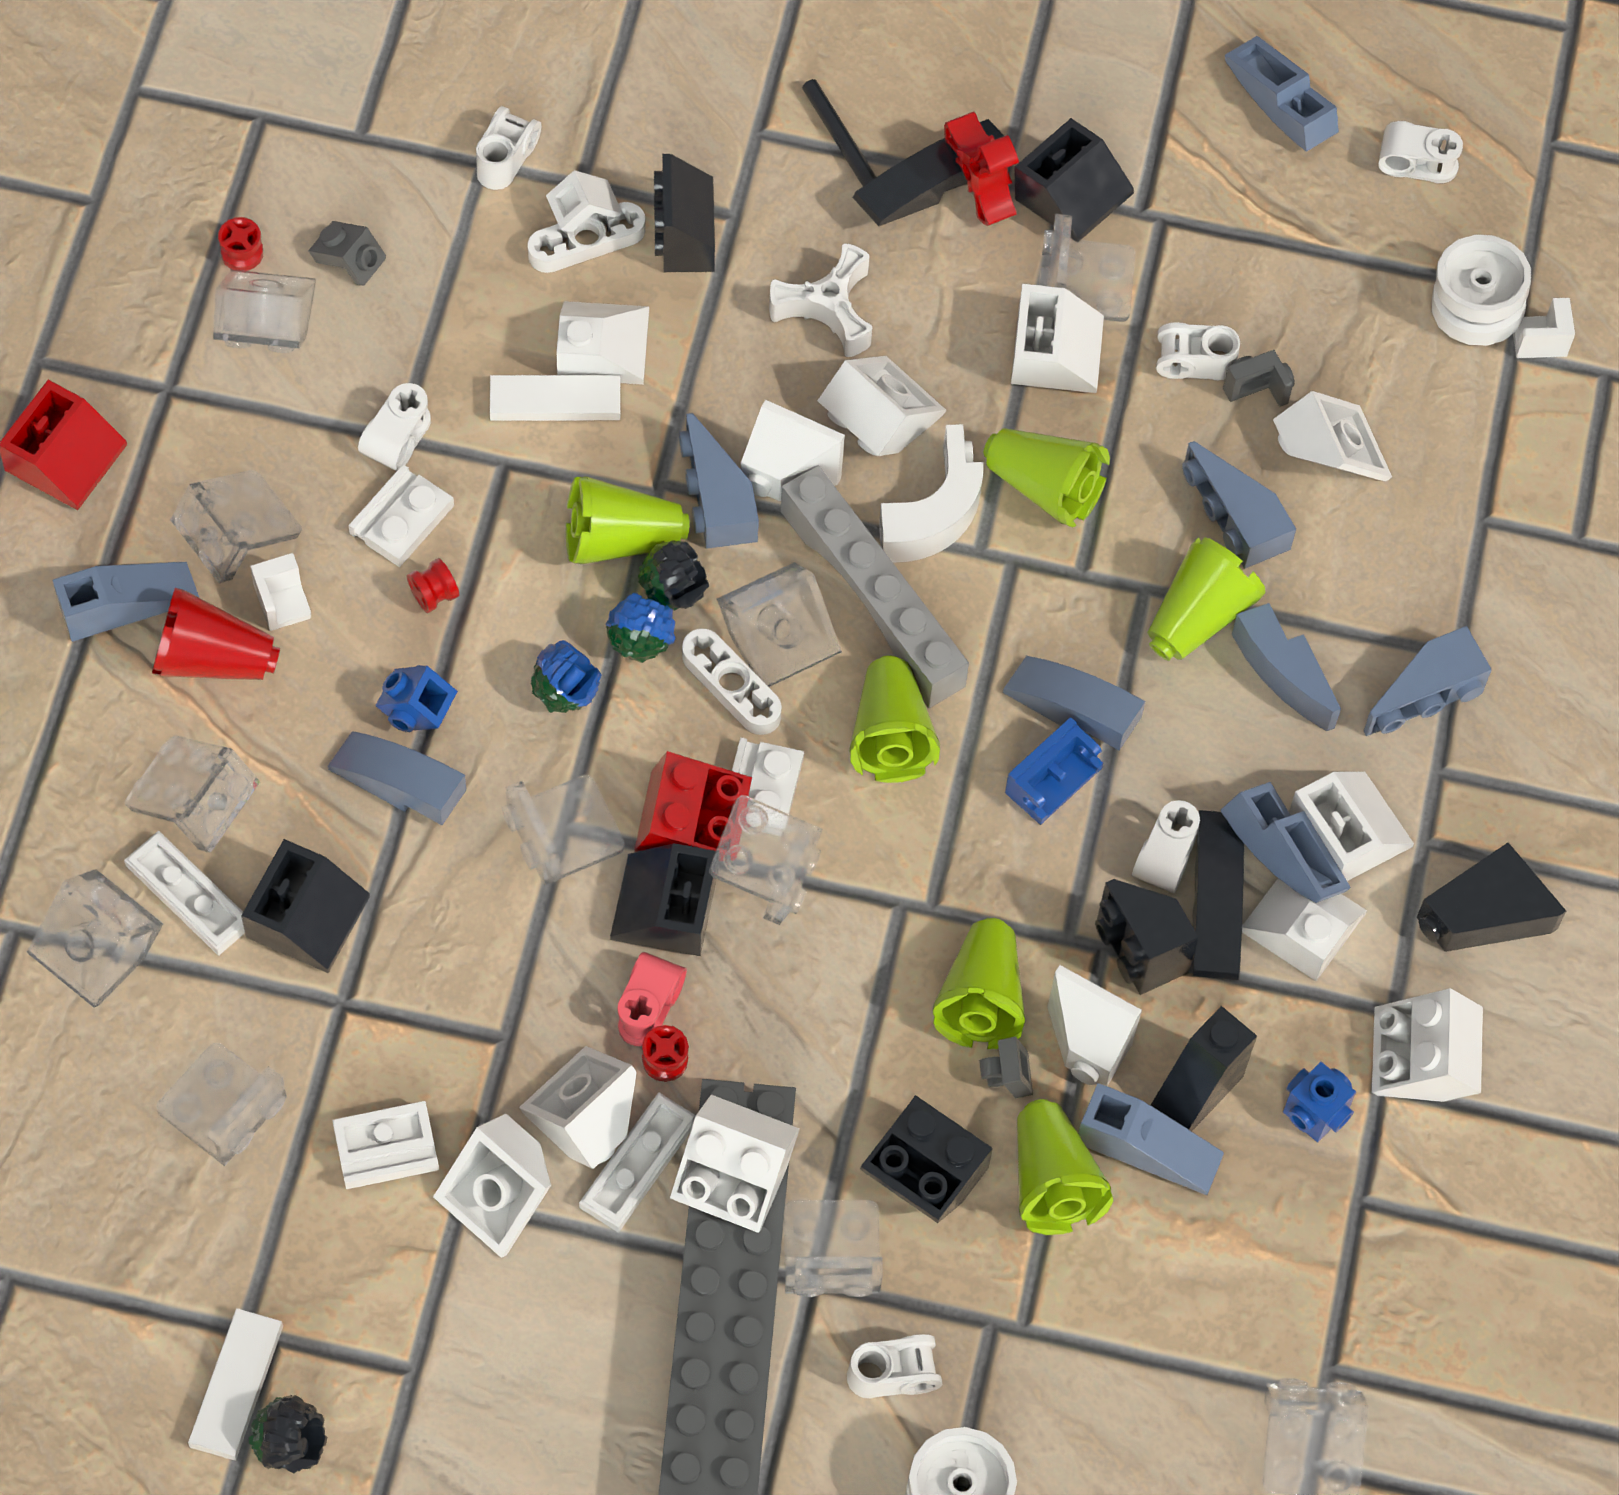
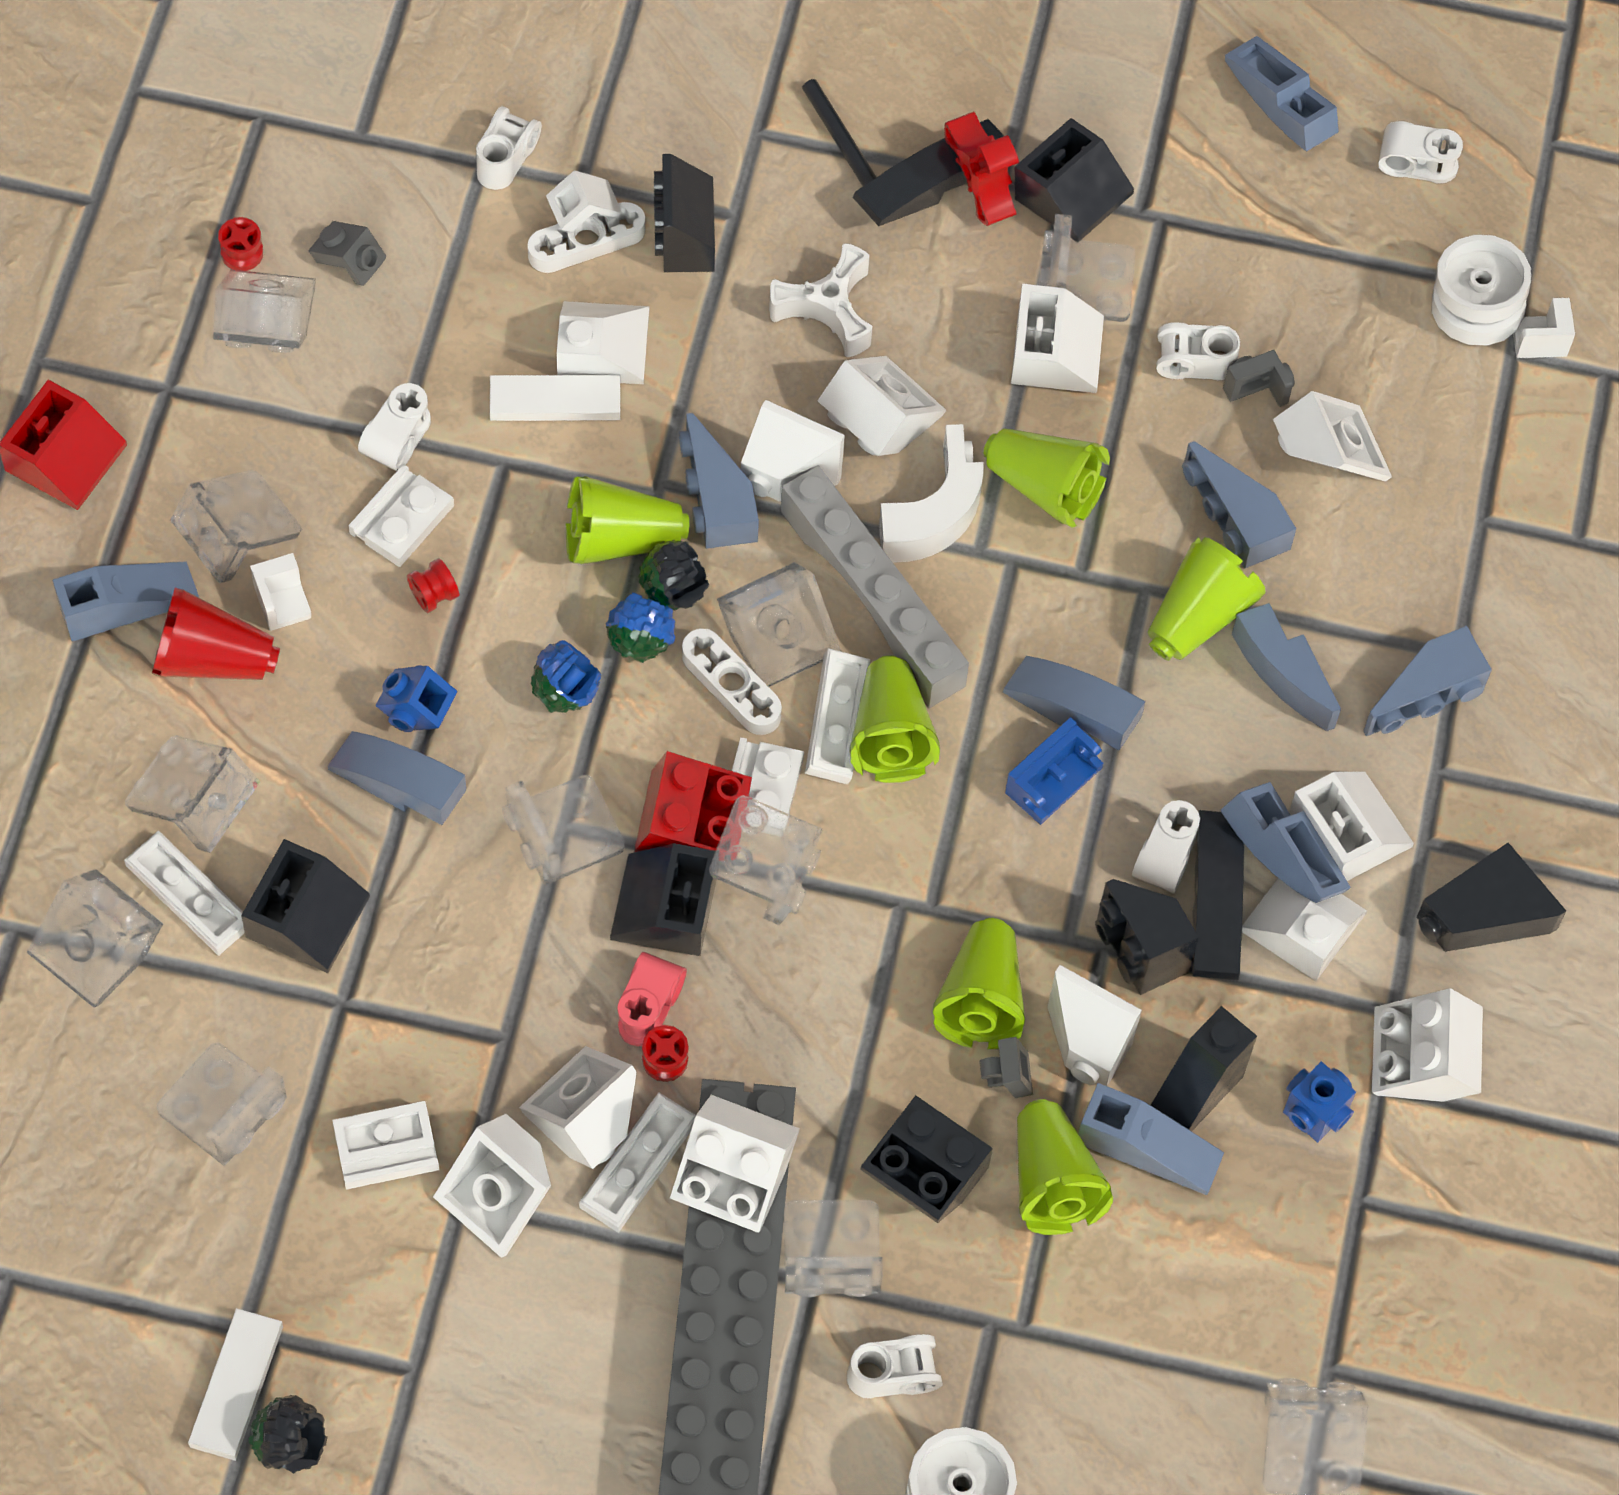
none -> white tile [805,648,871,785]

